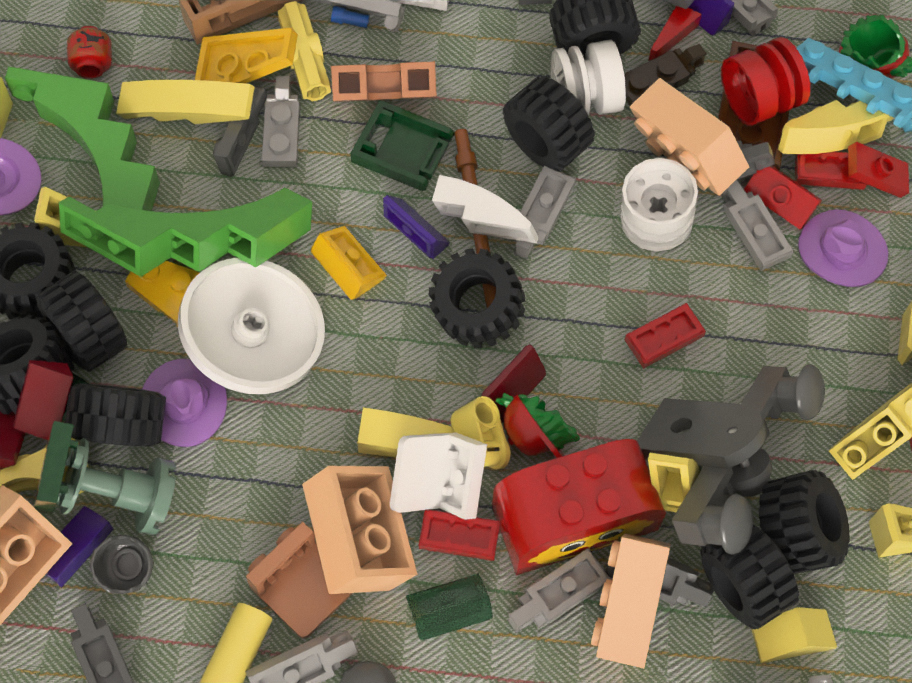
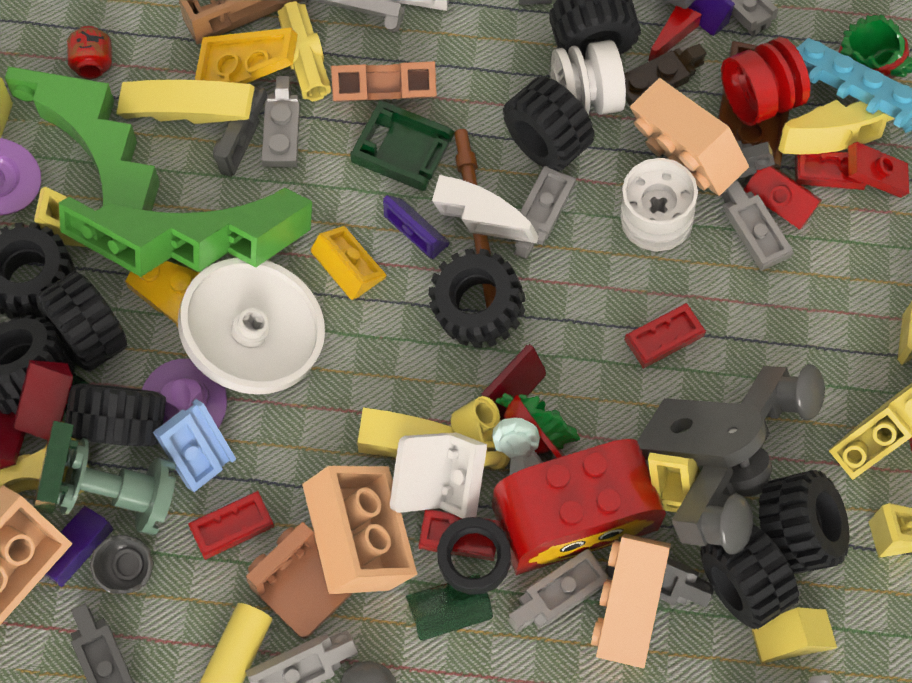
blue piece [331,6,370,29] -> none
medium lavender hat [798,209,888,287] -> none
none -> light blue plate [153,399,236,493]
none -> red plate [188,491,275,560]
none -> black tyre [437,517,511,595]
none -> light aqua piece [492,418,543,475]

